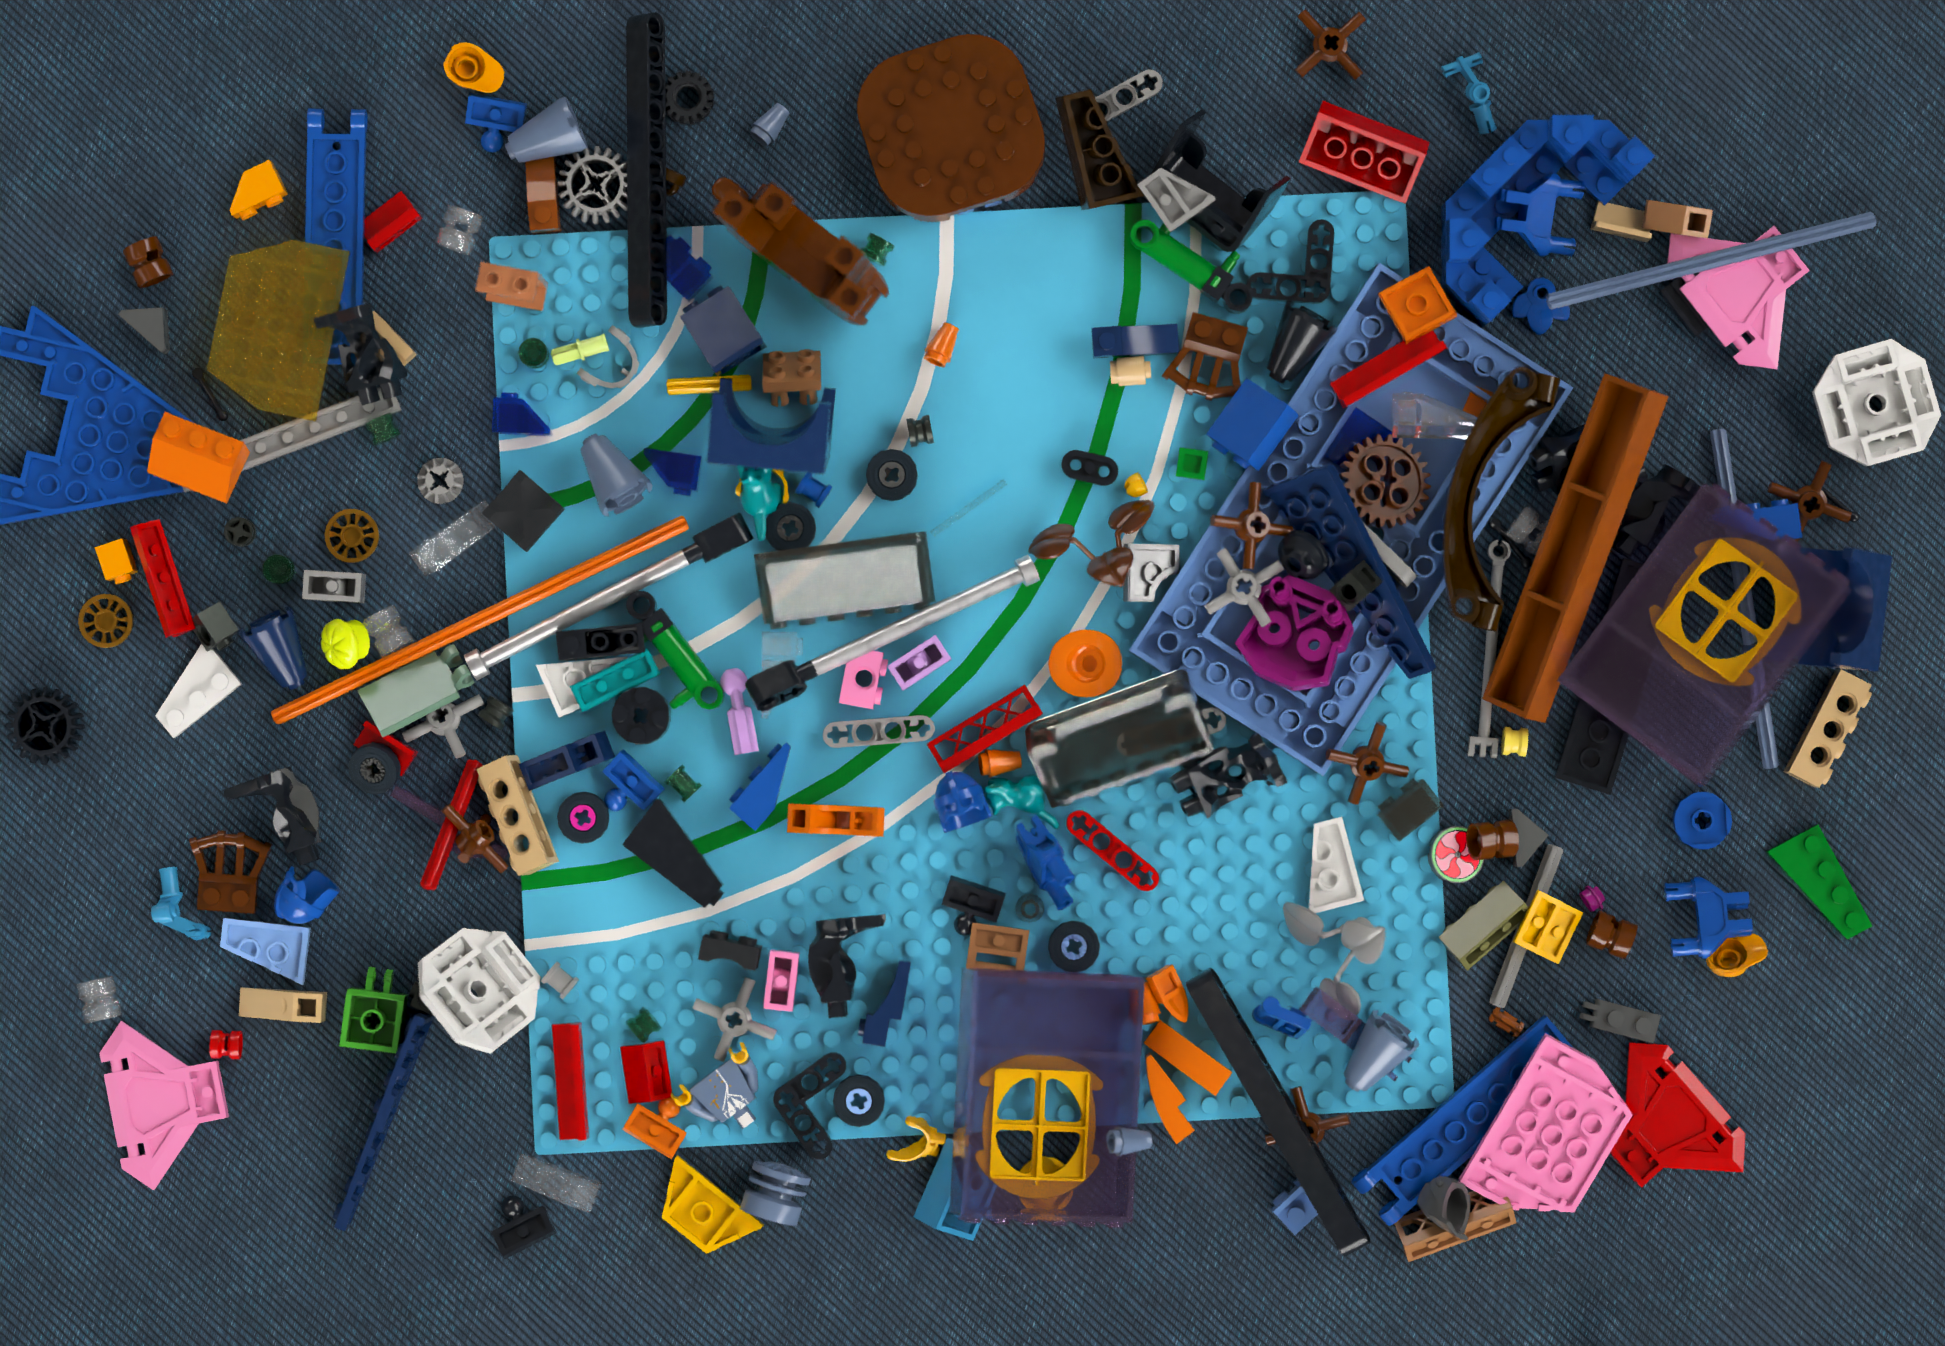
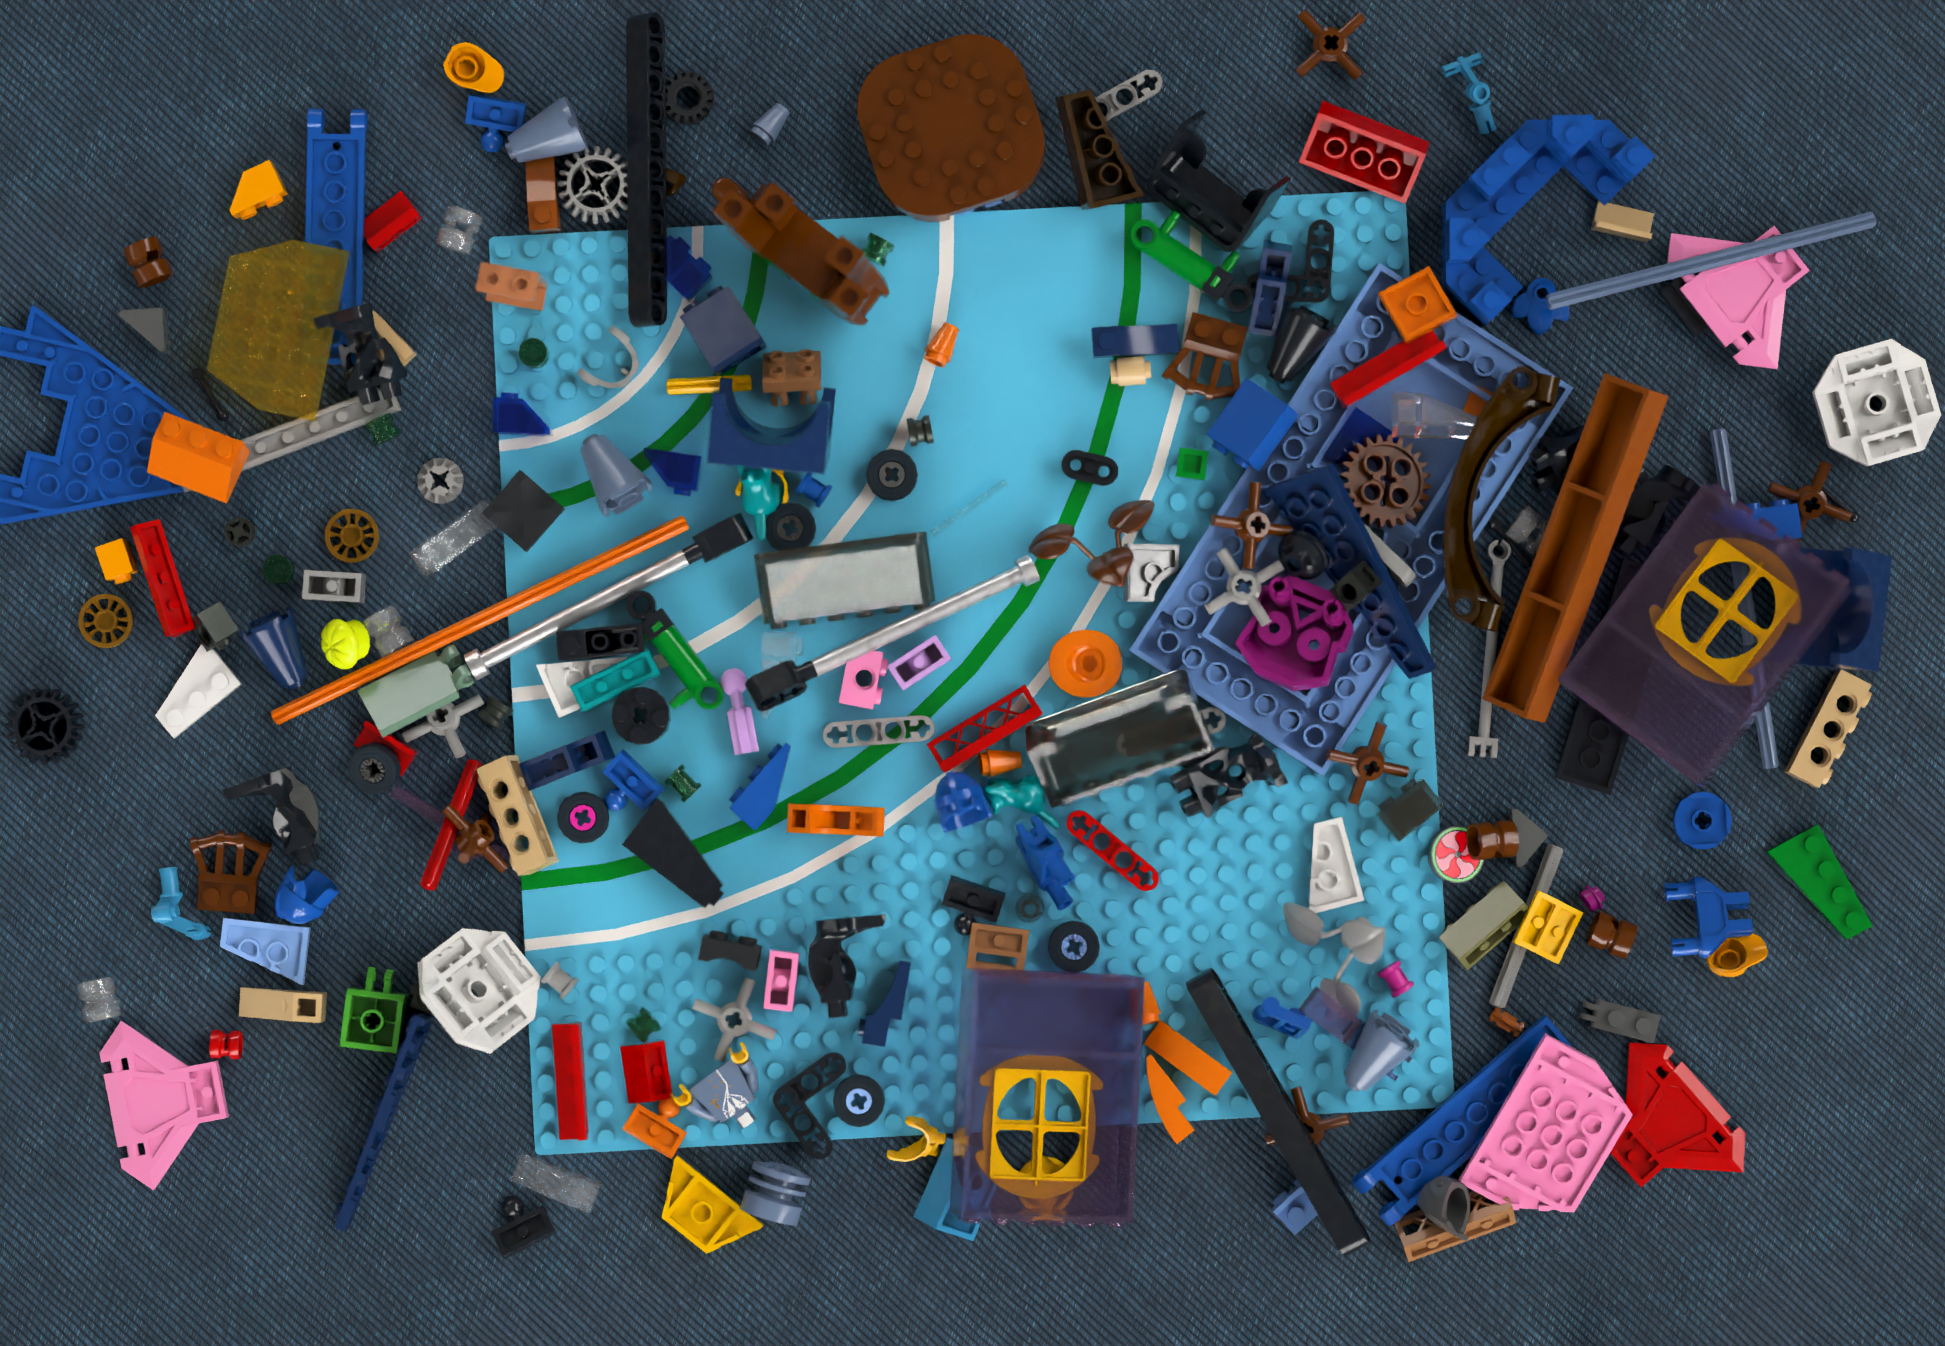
yellowish green axle [551,334,609,365] -> none
sand blue cone [1106,1127,1152,1156] -> none
yellow hinge [1124,472,1148,498] -> none
light grey wing [1137,168,1217,232] -> none
orange plate [1146,964,1189,1023] -> none
blue connector [1494,173,1585,257] -> none
light yellow wheel [1501,727,1528,757] -> none
medium nougat slope [1642,200,1713,239] -> none
none -> dark blue slope [1248,240,1292,337]
none -> dark pink bush [1377,960,1415,998]

